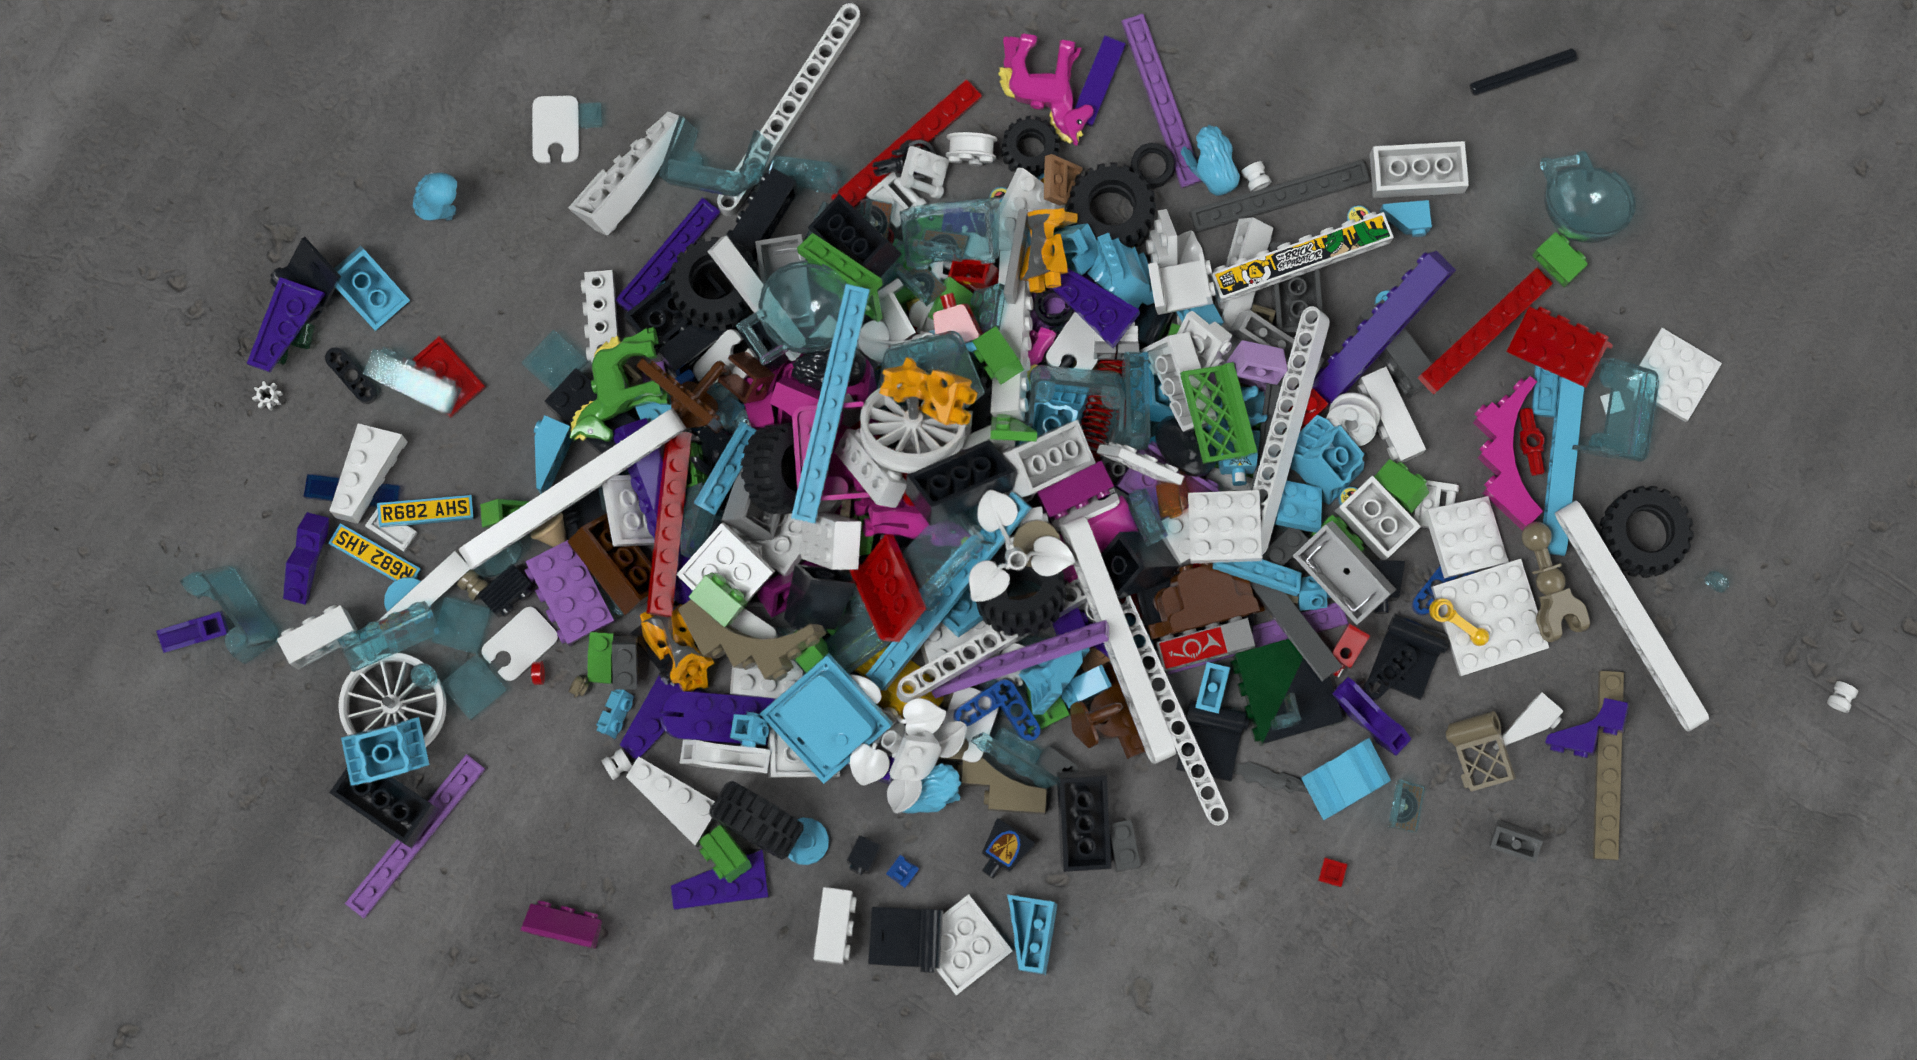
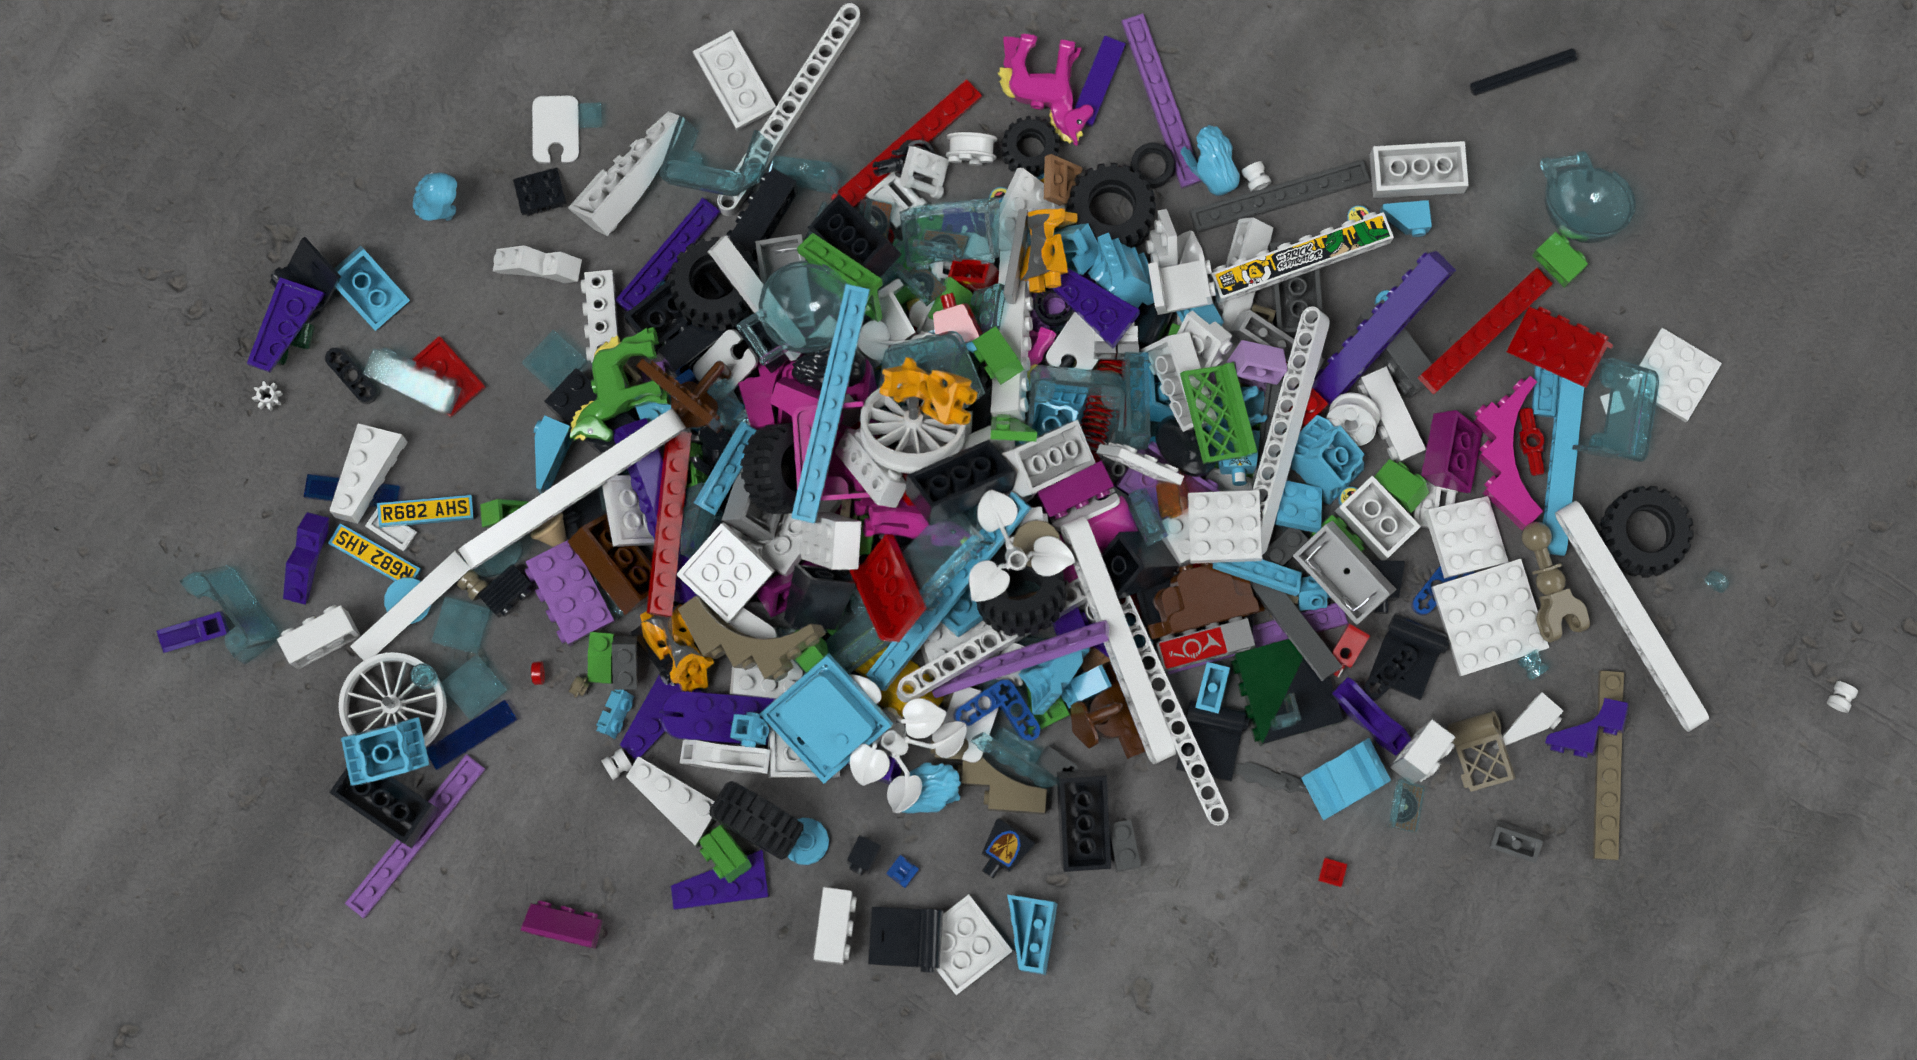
clear light blue brick [337,600,440,672] -> none
white piece [482,607,558,681] -> none
brick [689,572,748,627] -> none
copper piece [717,352,775,404] -> none
white slope [889,731,941,781] -> none
yellow piece [1429,598,1489,646] -> none
none -> clear blue tile [426,700,518,771]
none -> white arch [493,245,582,283]
none -> black hinge [513,167,567,217]
none -> white plate [693,30,776,131]
none -> white brick [1390,720,1455,784]
none -> magenta slope [1421,410,1482,493]
none -> clear light blue wheel [1517,649,1550,681]

